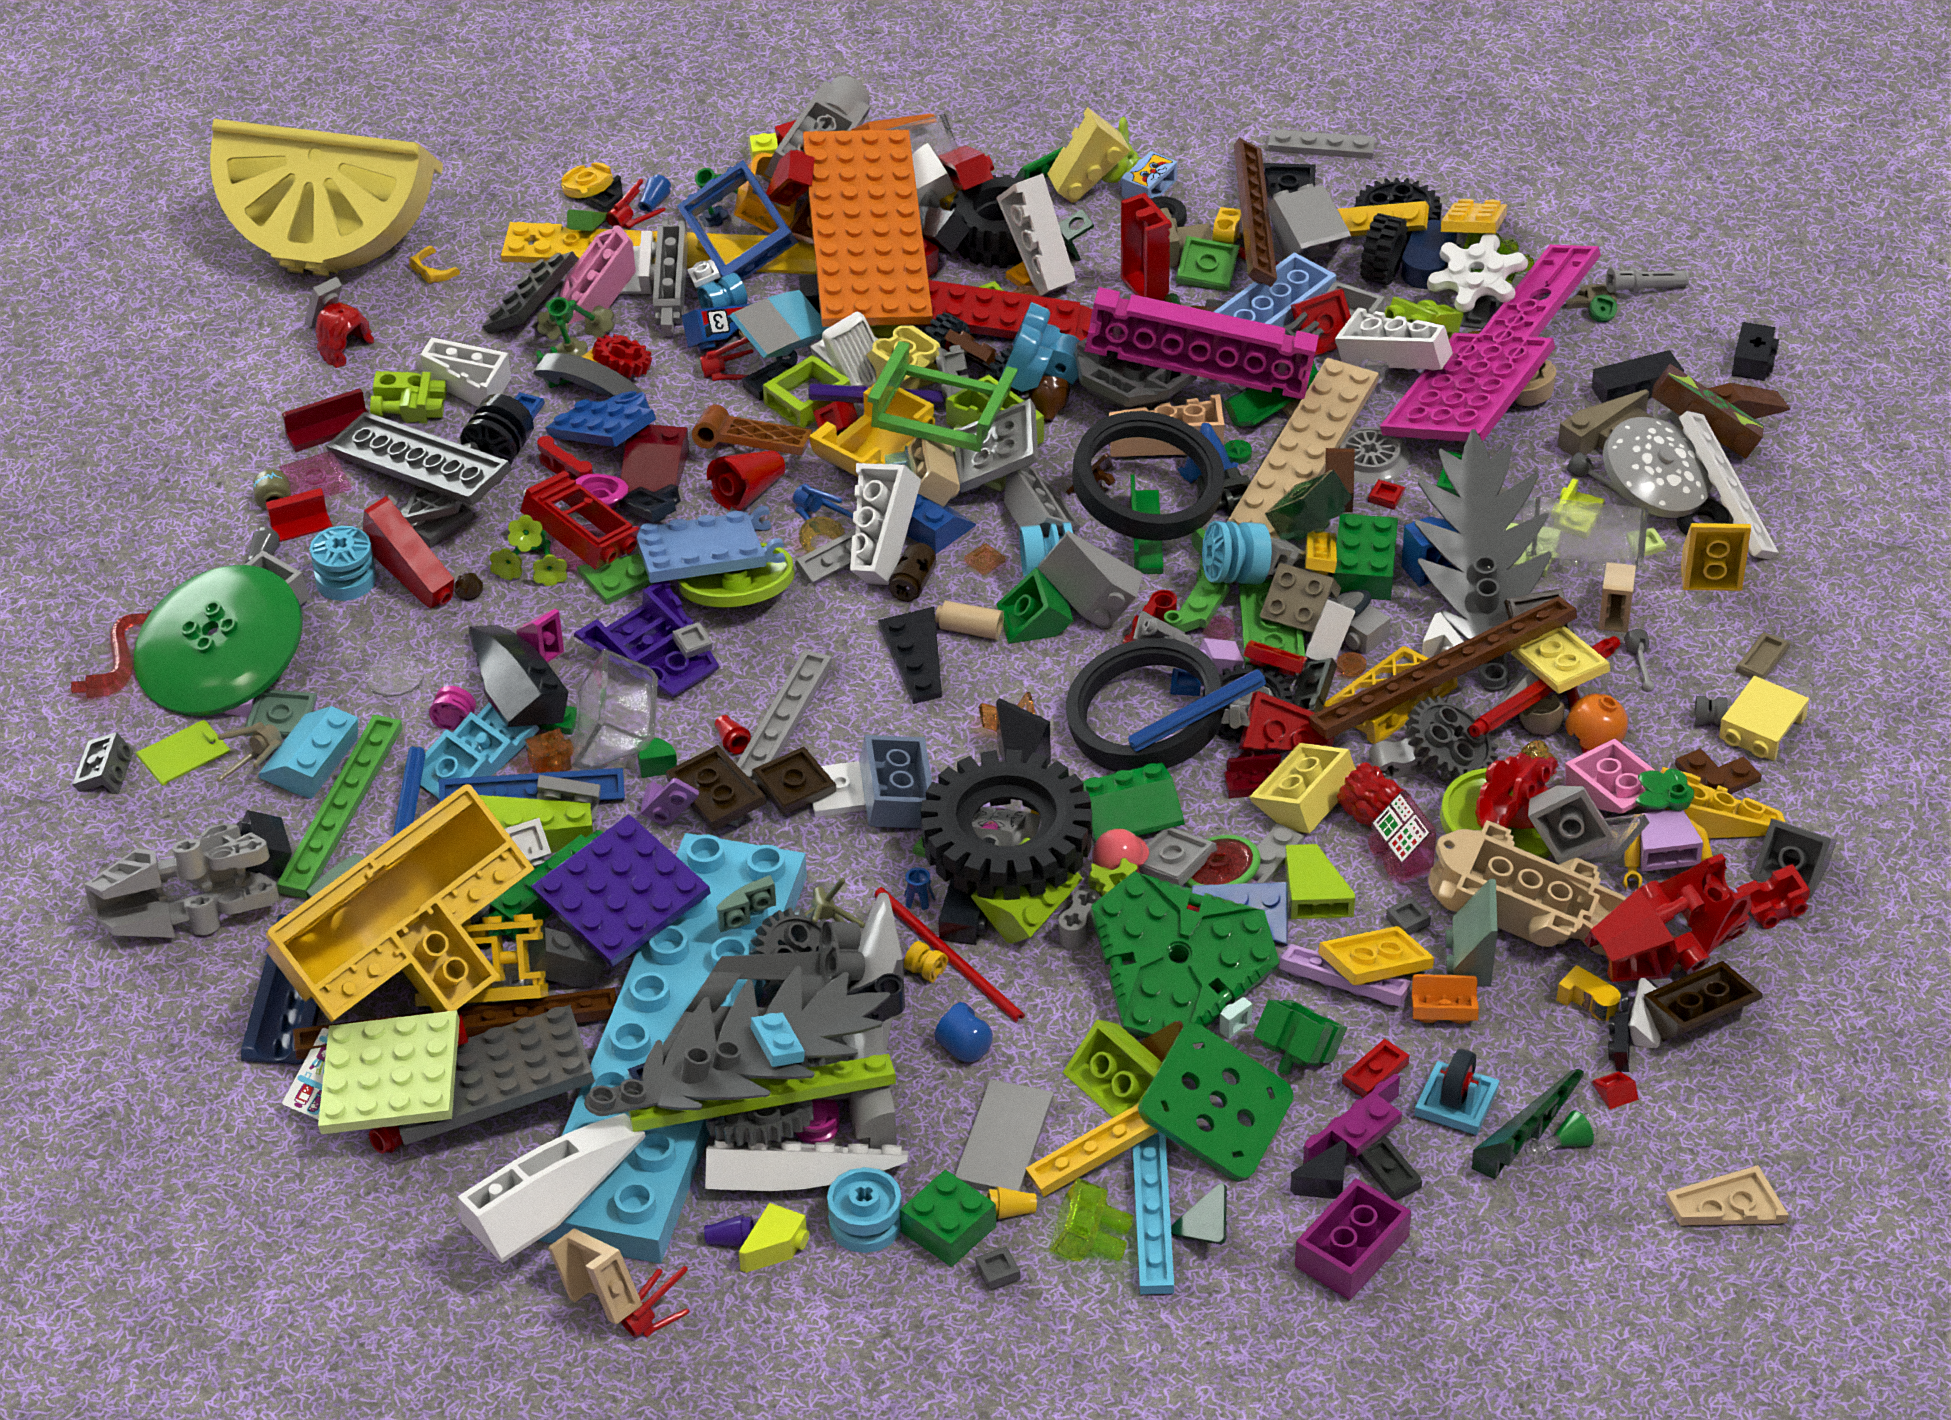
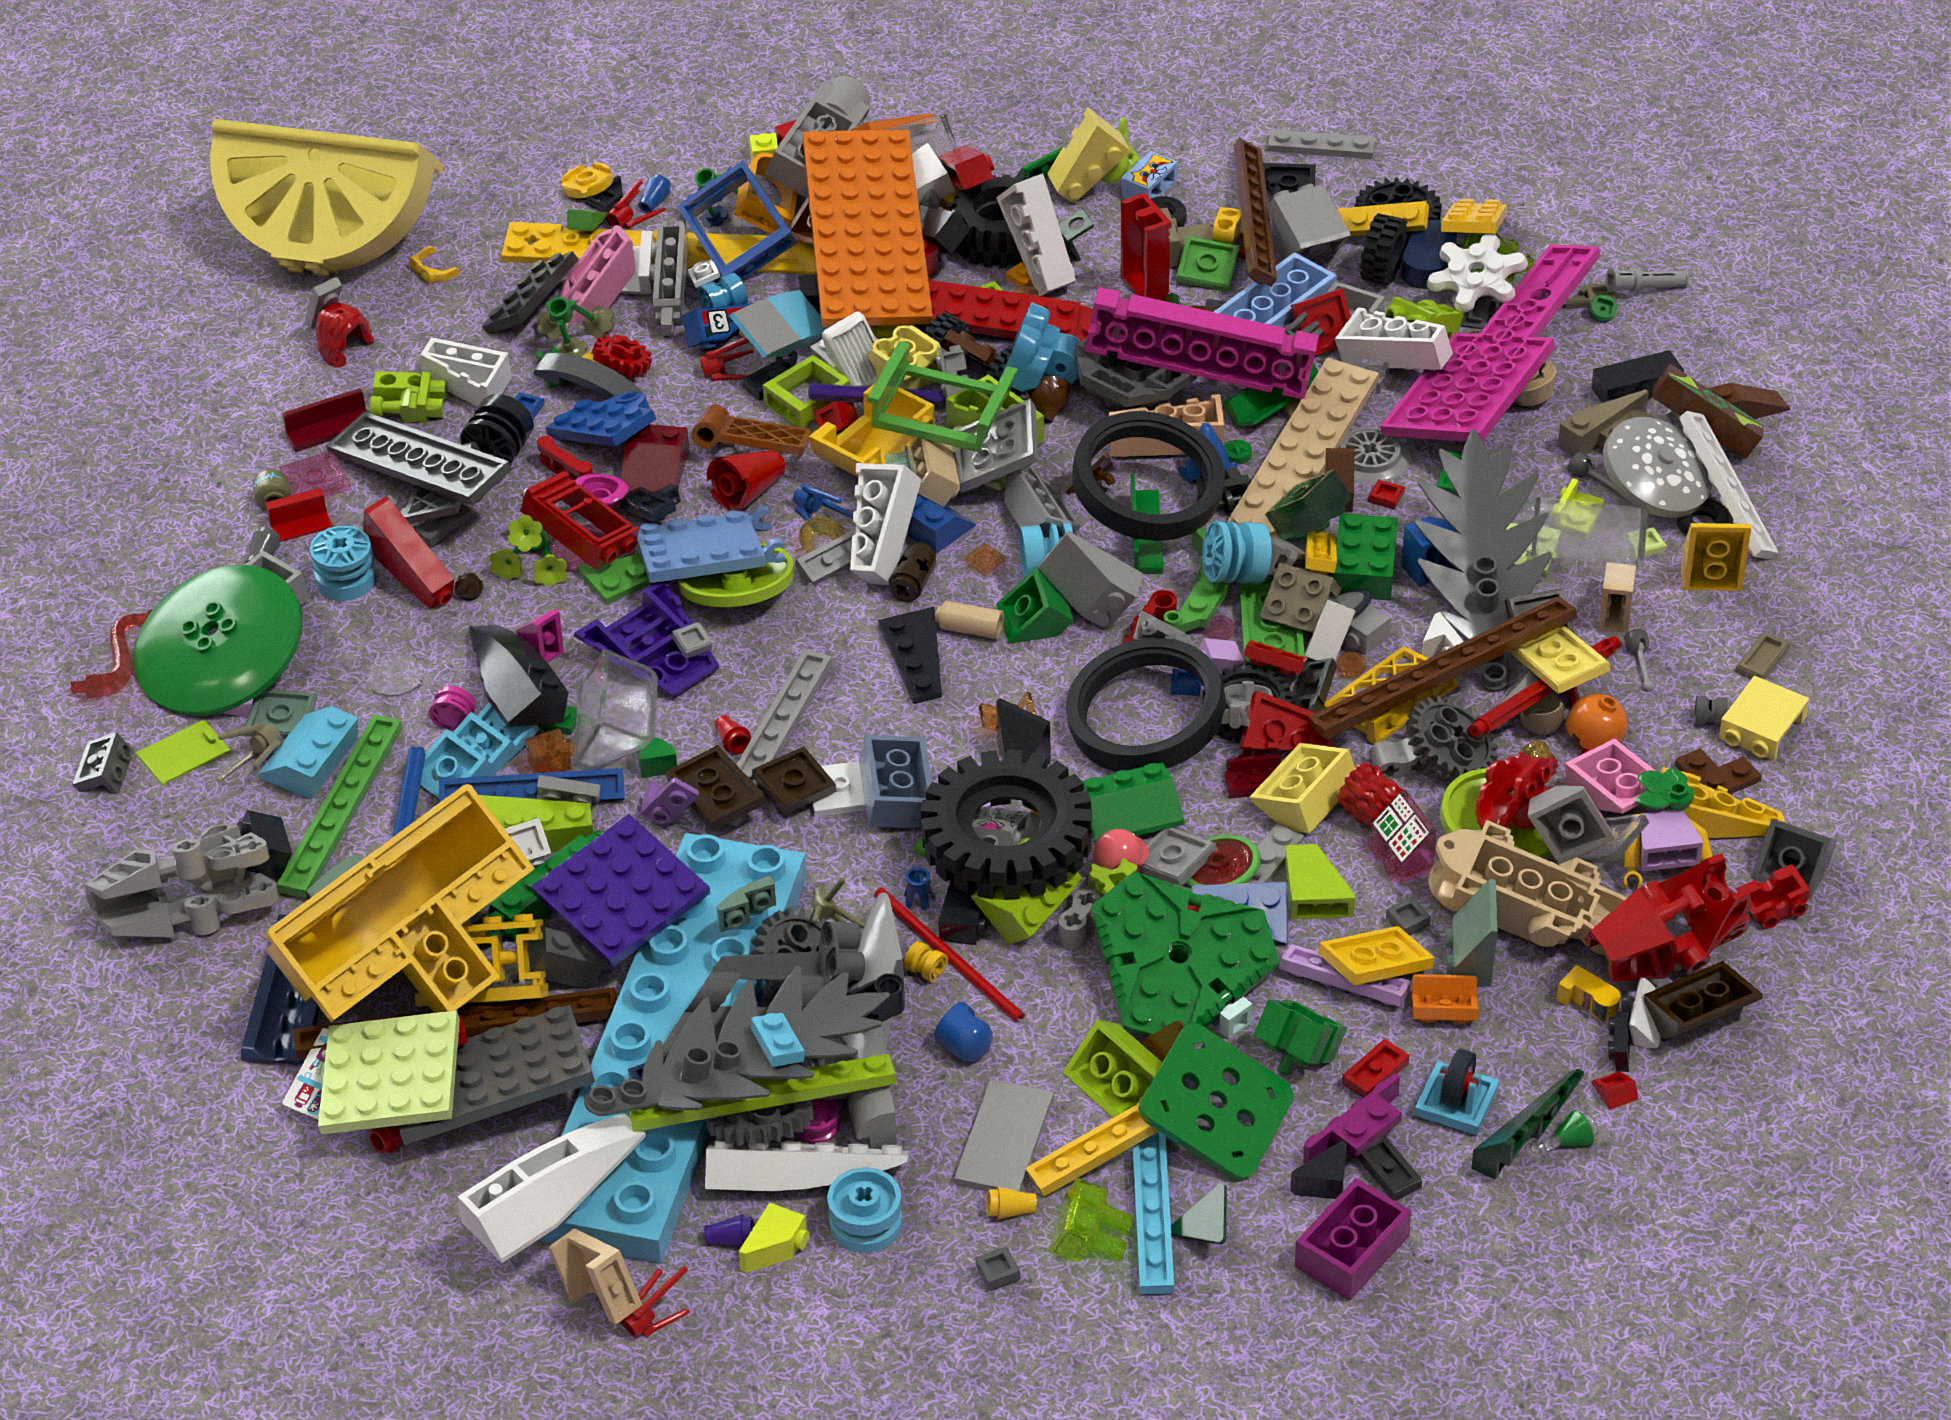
red slope [766,150,815,207] -> none
green brick [900,1169,996,1267] -> none
blue axle [1128,669,1266,752] -> none
tan wing [1665,1165,1789,1226] -> none
black brick [1732,322,1779,381] -> none

